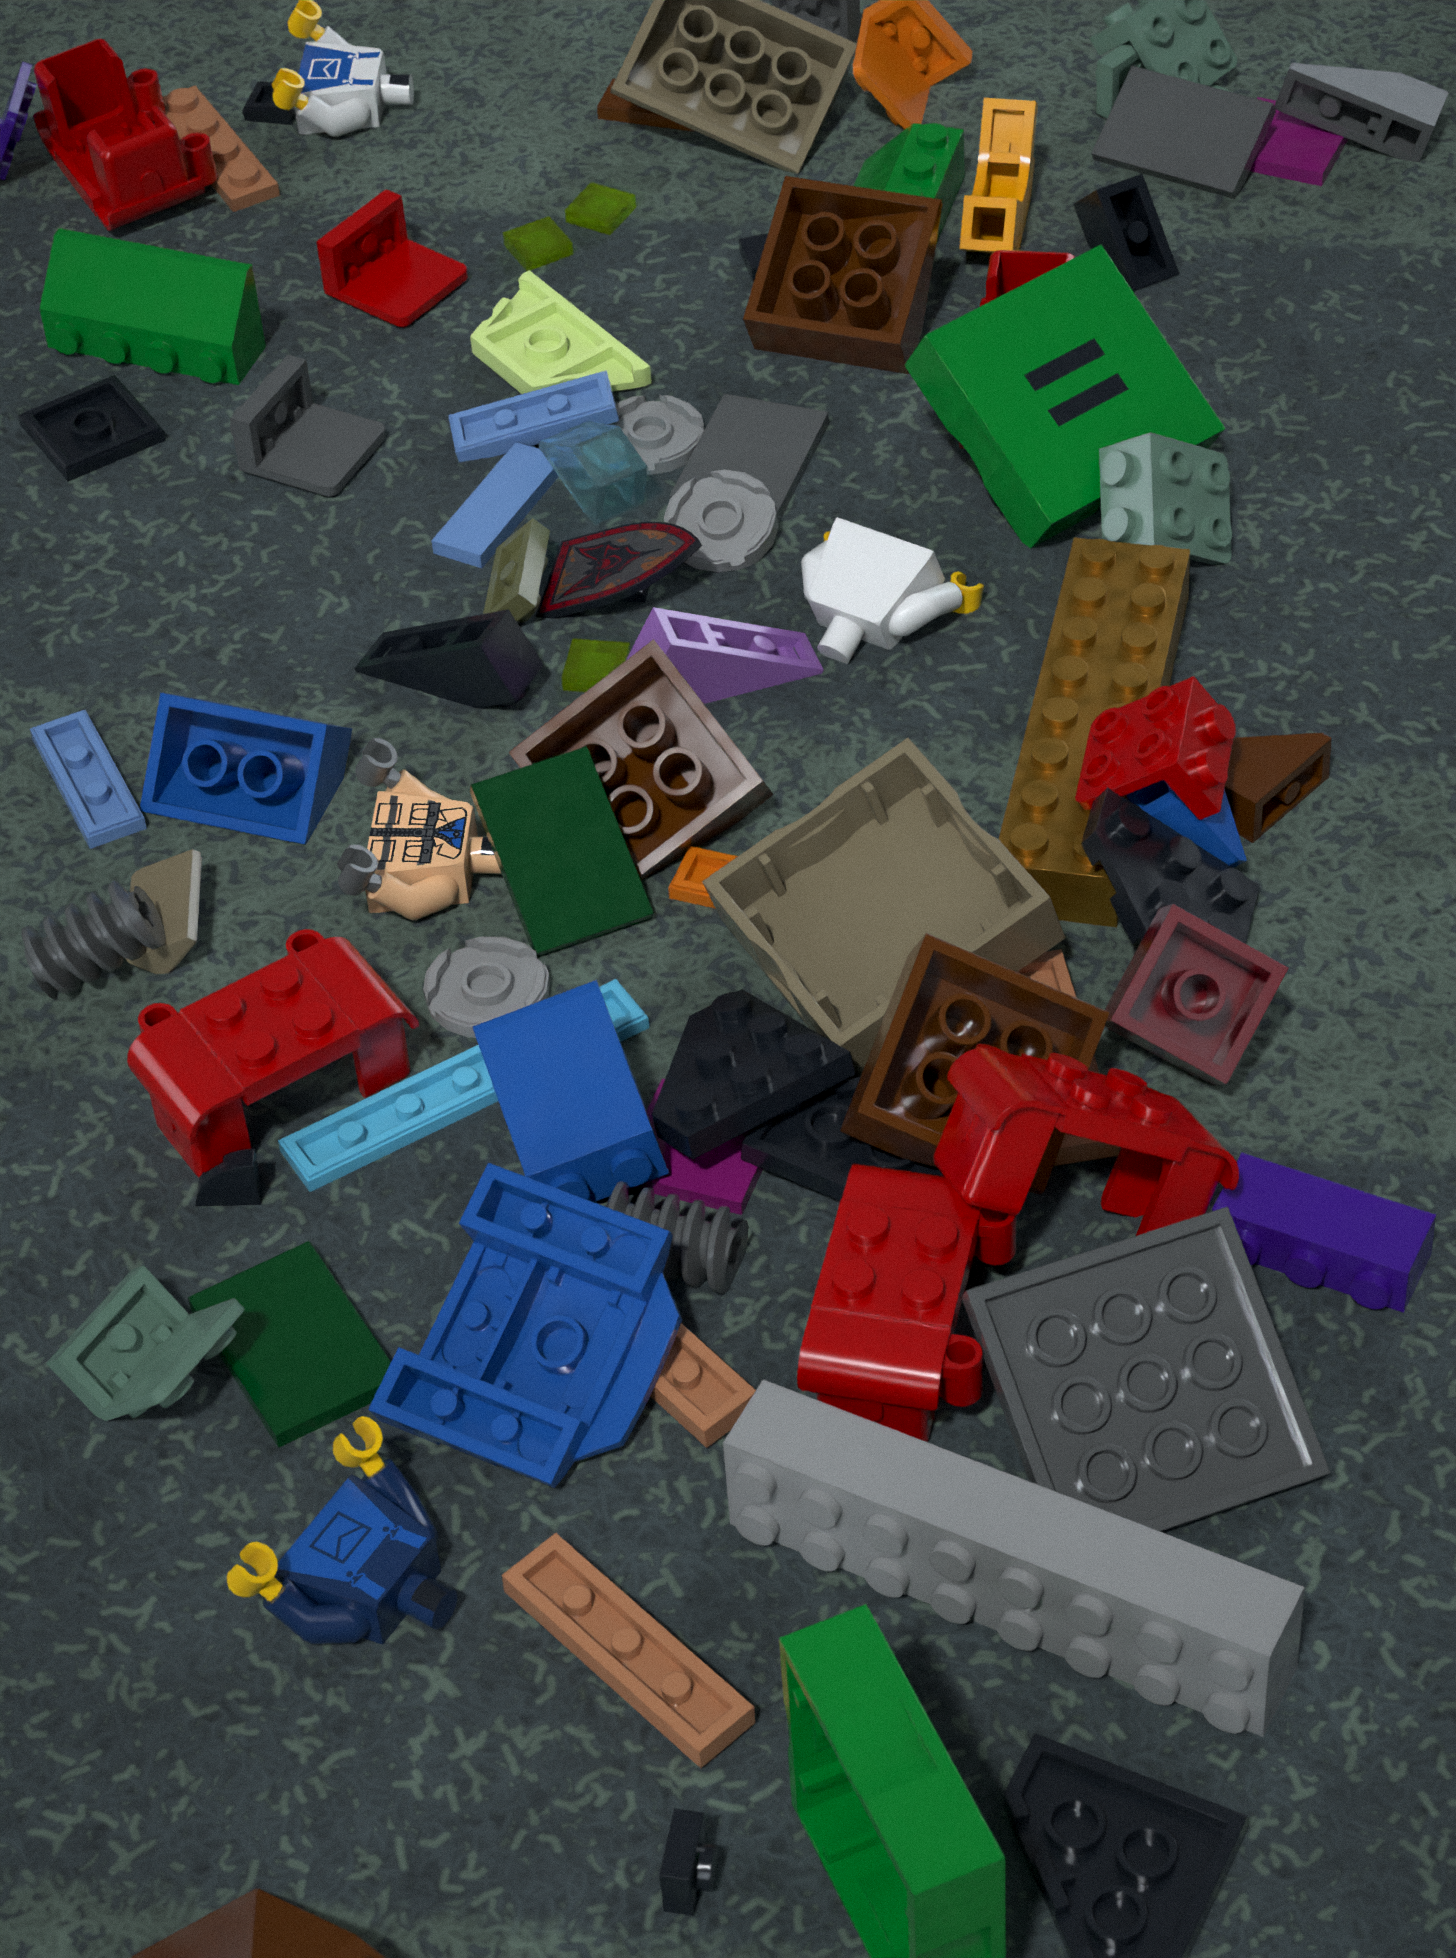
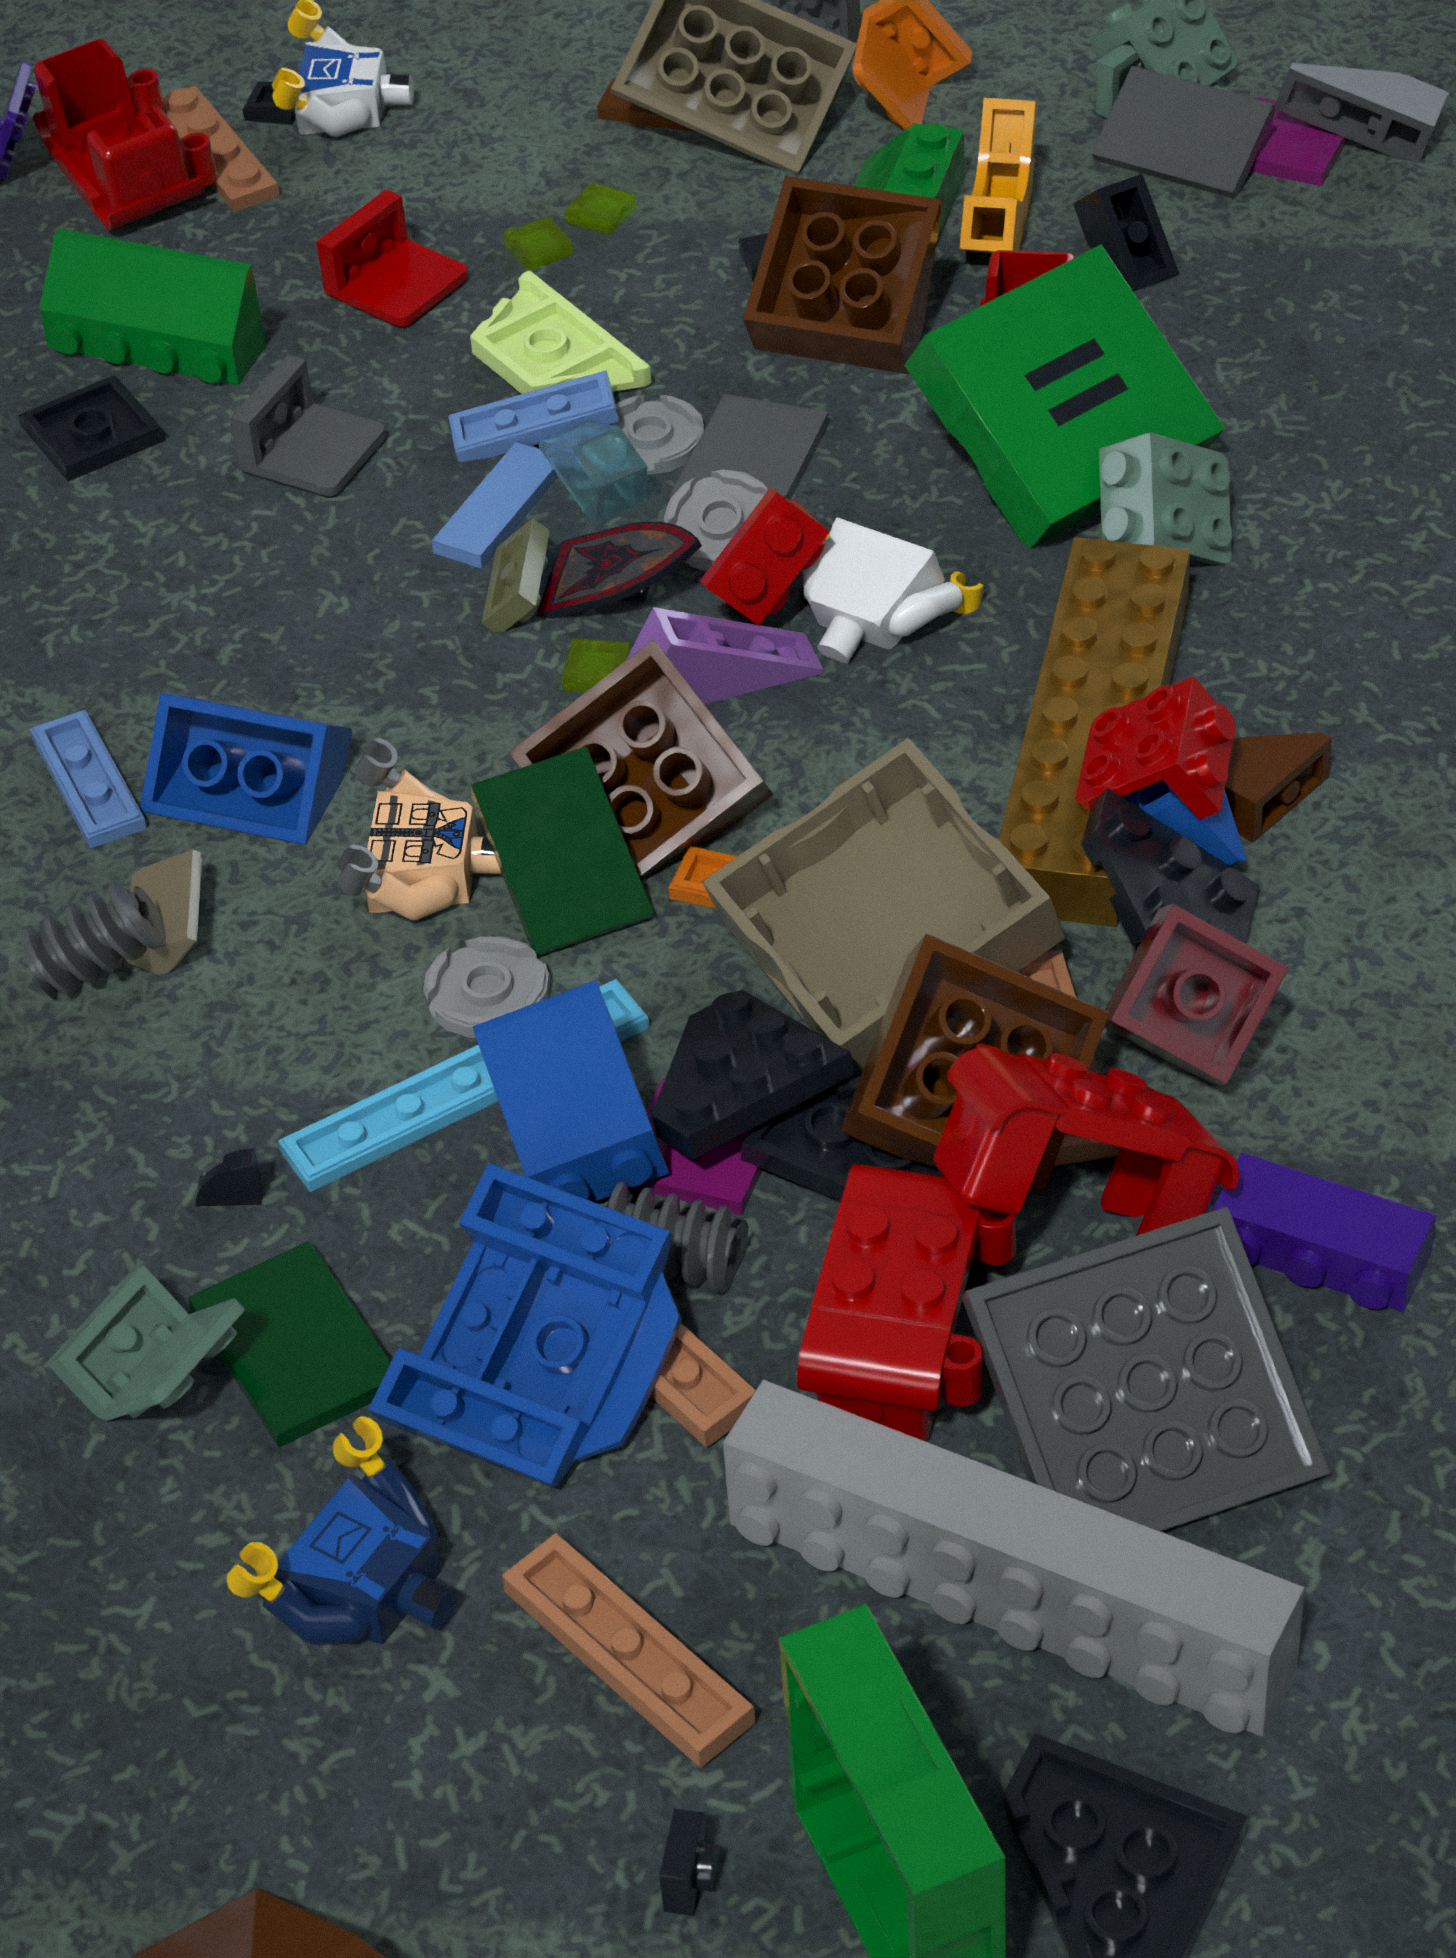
red container [127,929,419,1178] -> none
black slope [354,609,544,708] -> none
none -> red bracket [700,487,830,626]

